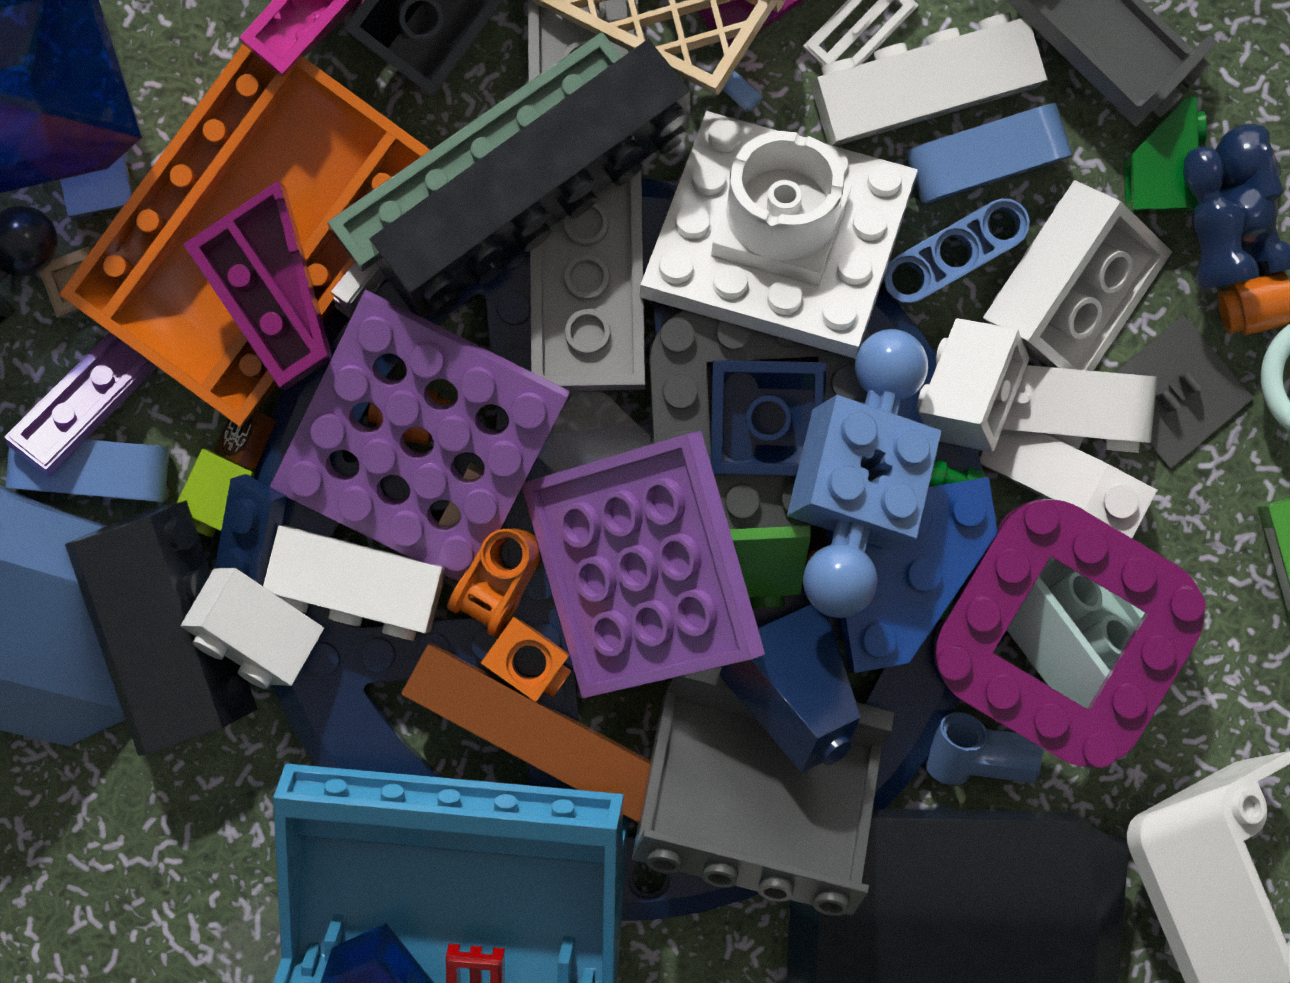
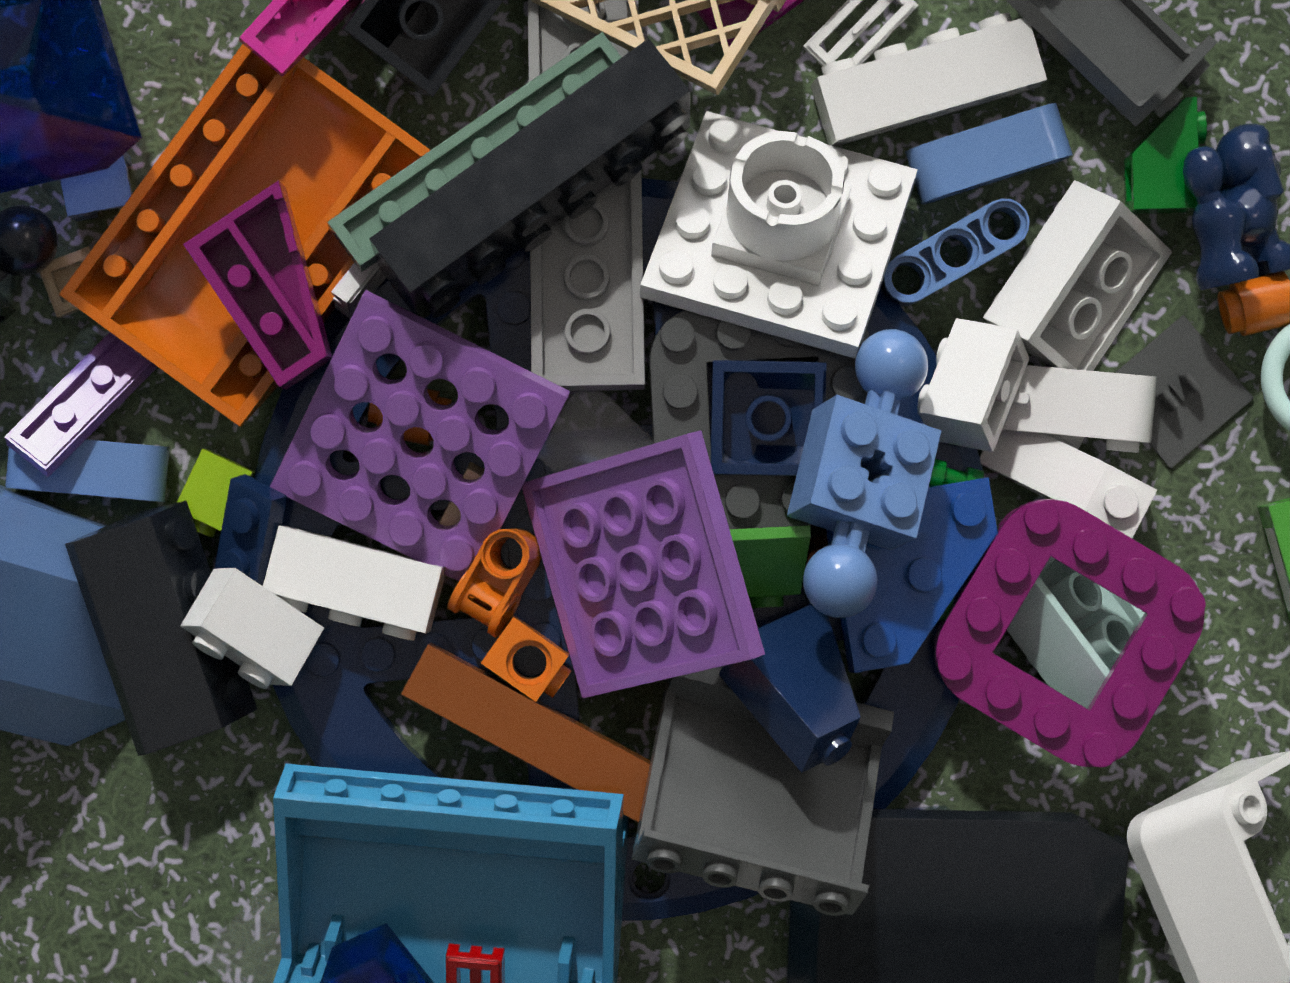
reddish brown tile [214,410,276,470] -> none
medium blue tile [711,70,764,111] -> none
medium blue piece [924,712,1043,785] -> none

